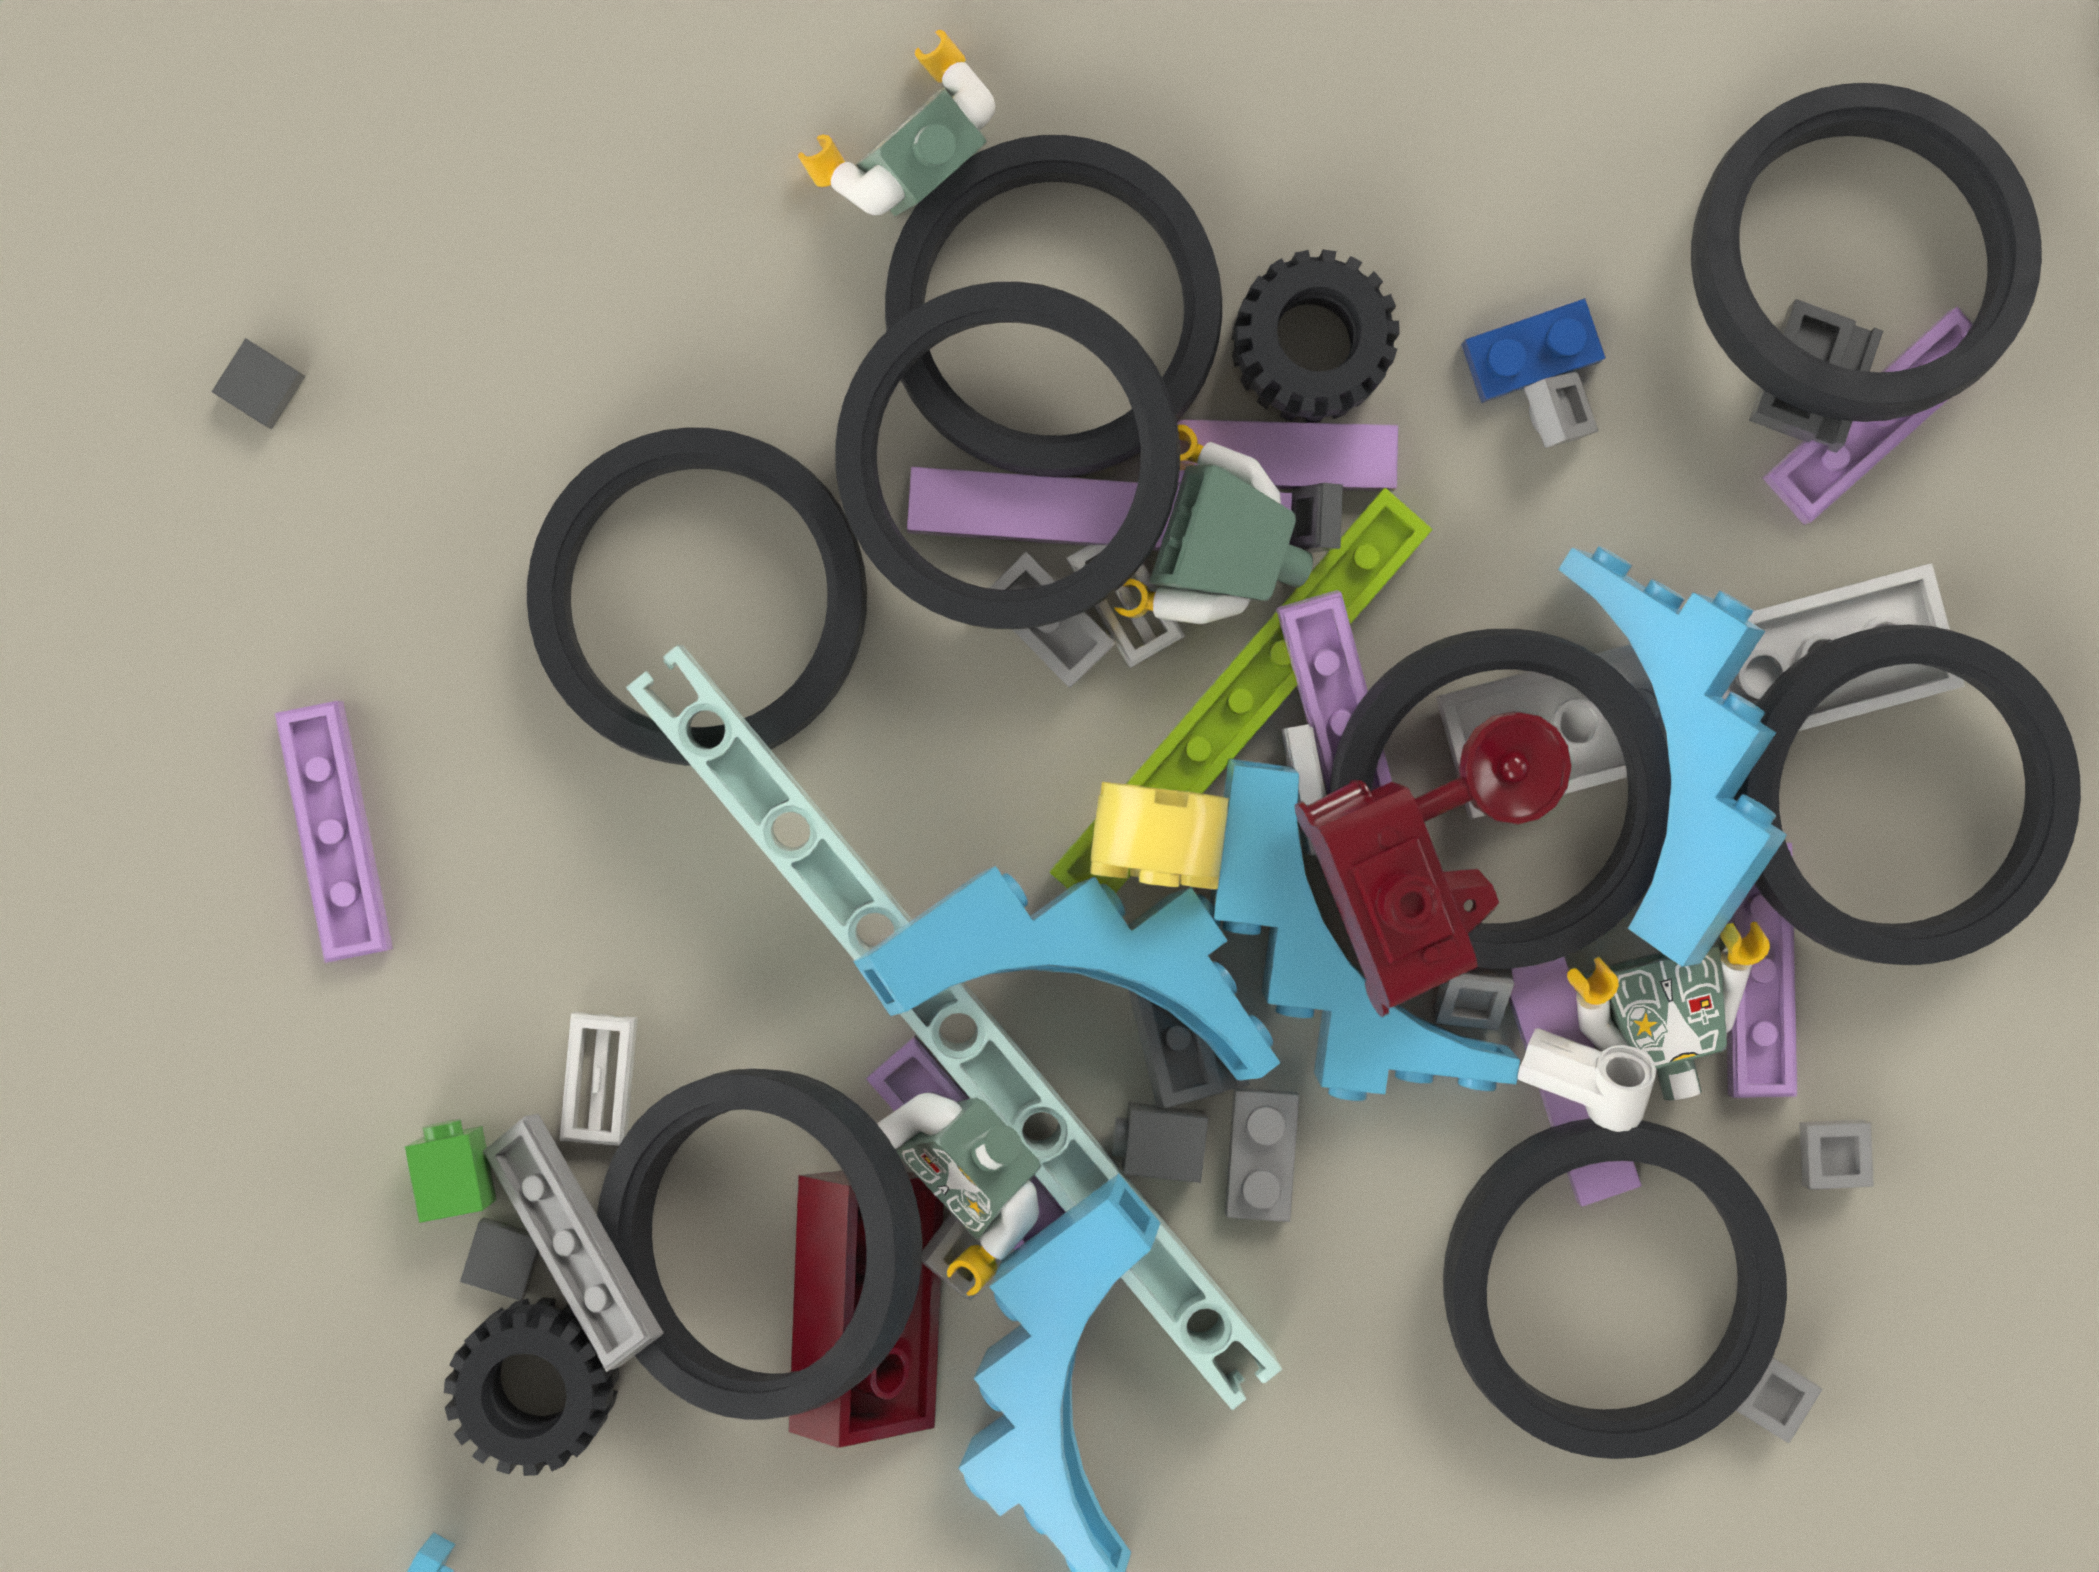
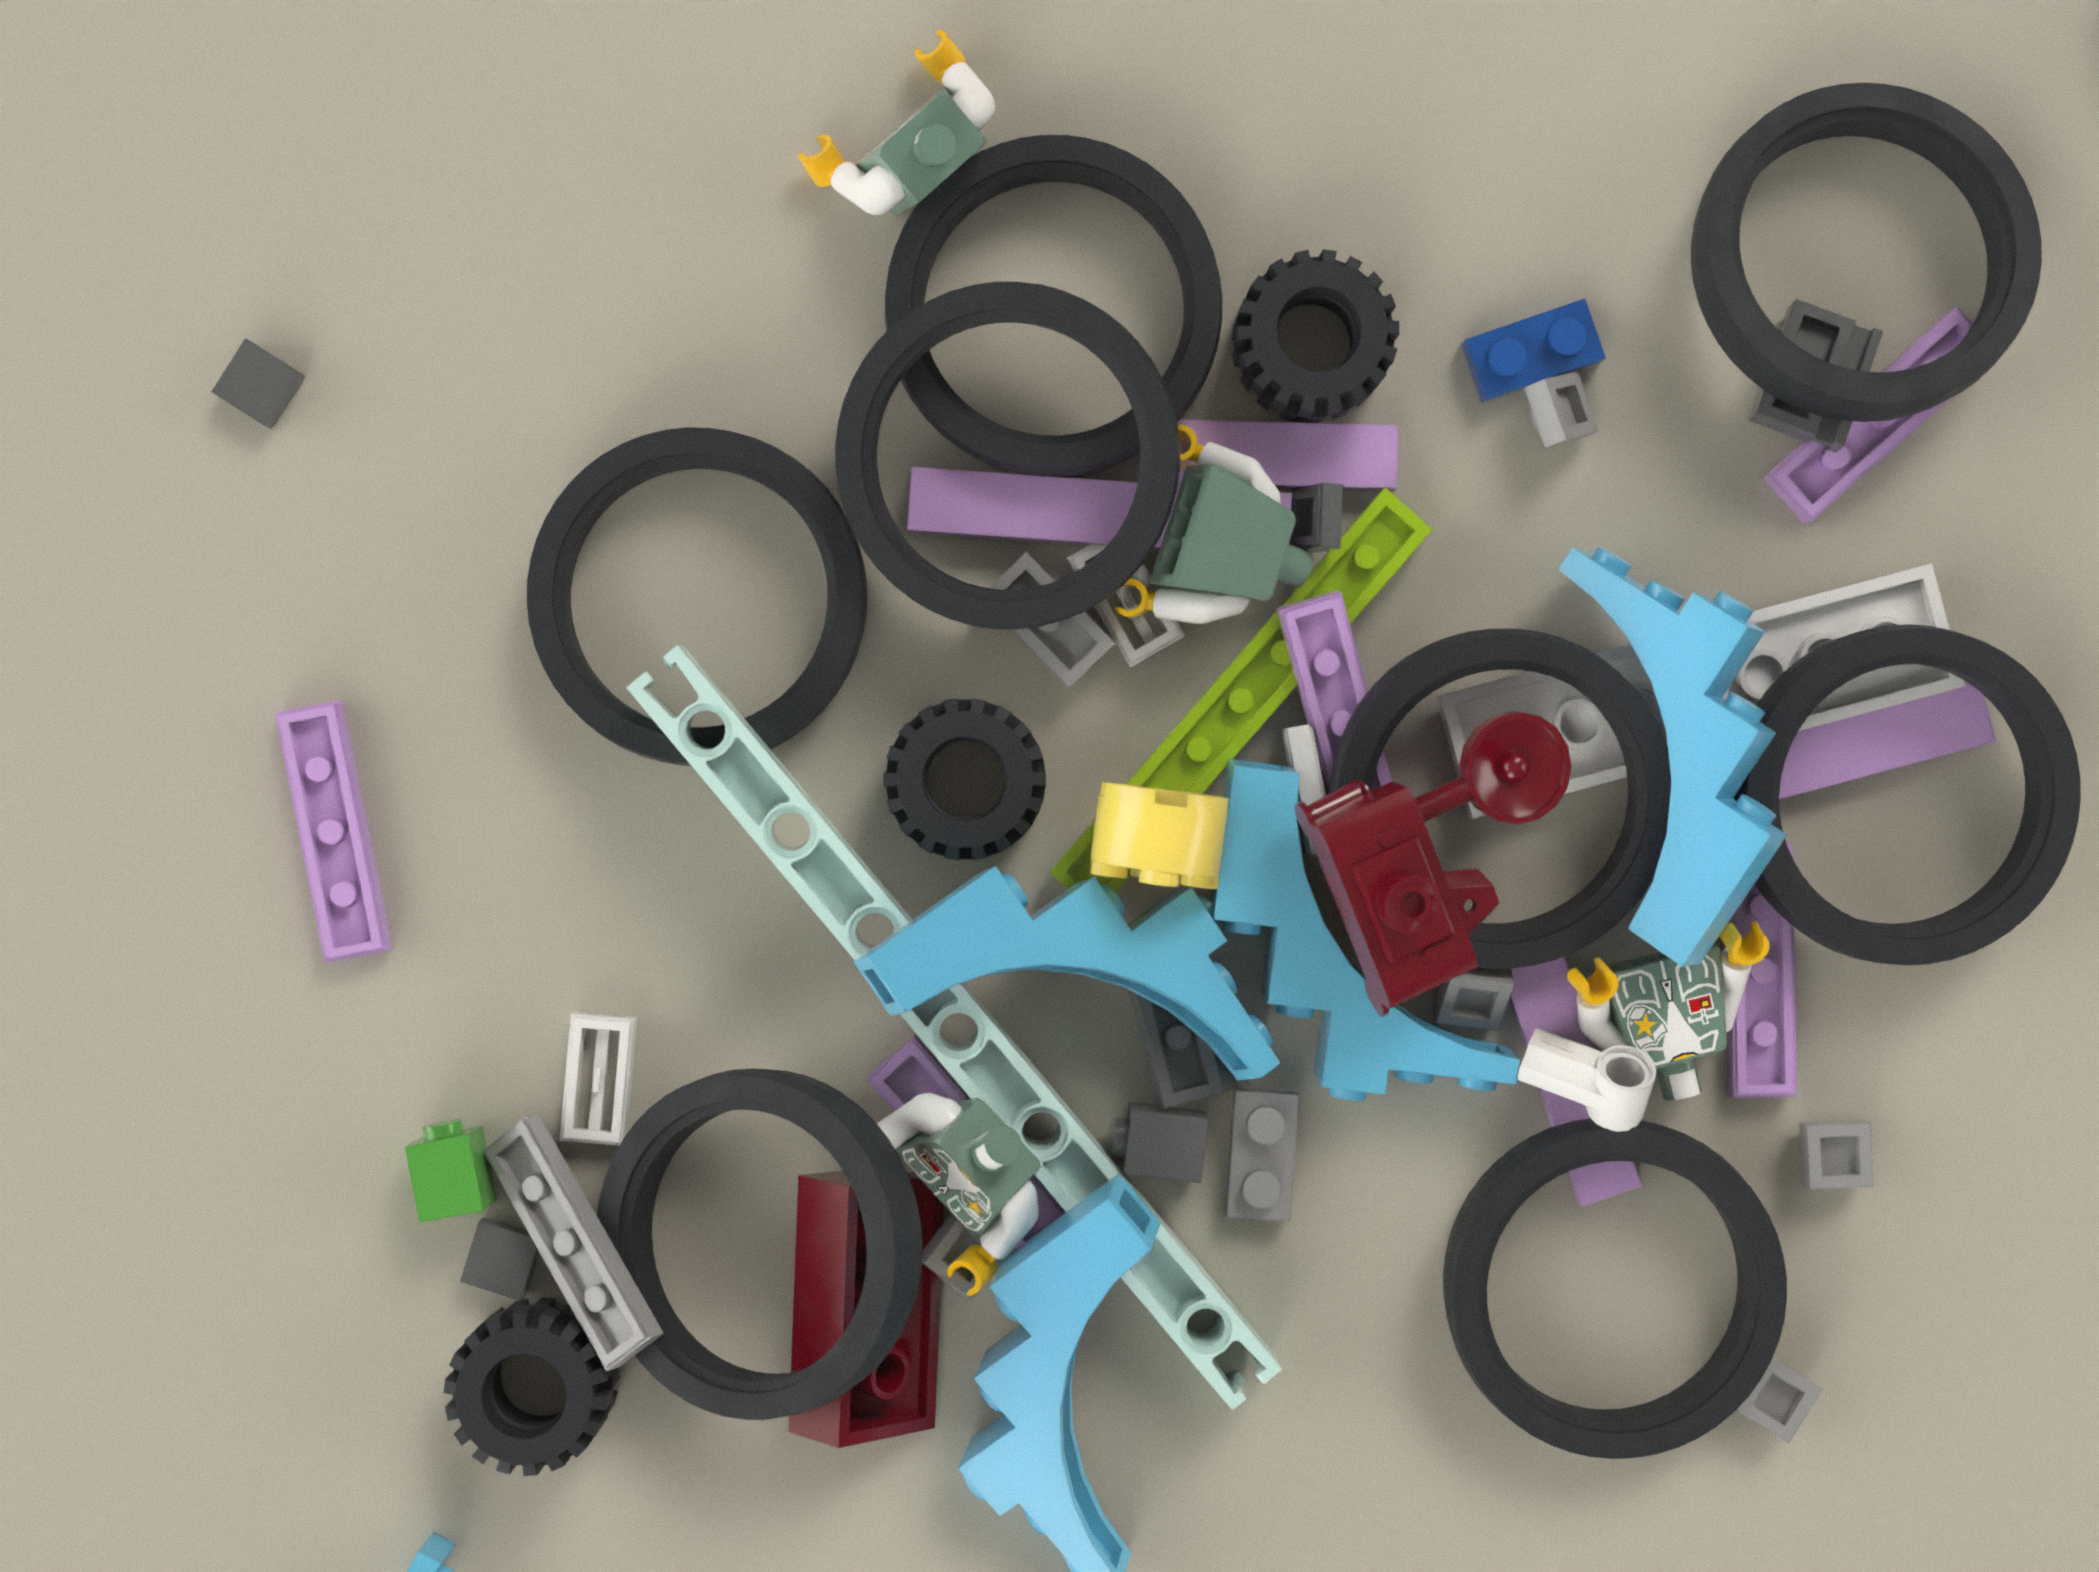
none -> black tyre [884,698,1046,860]
none -> lavender tile [1779,682,1996,799]

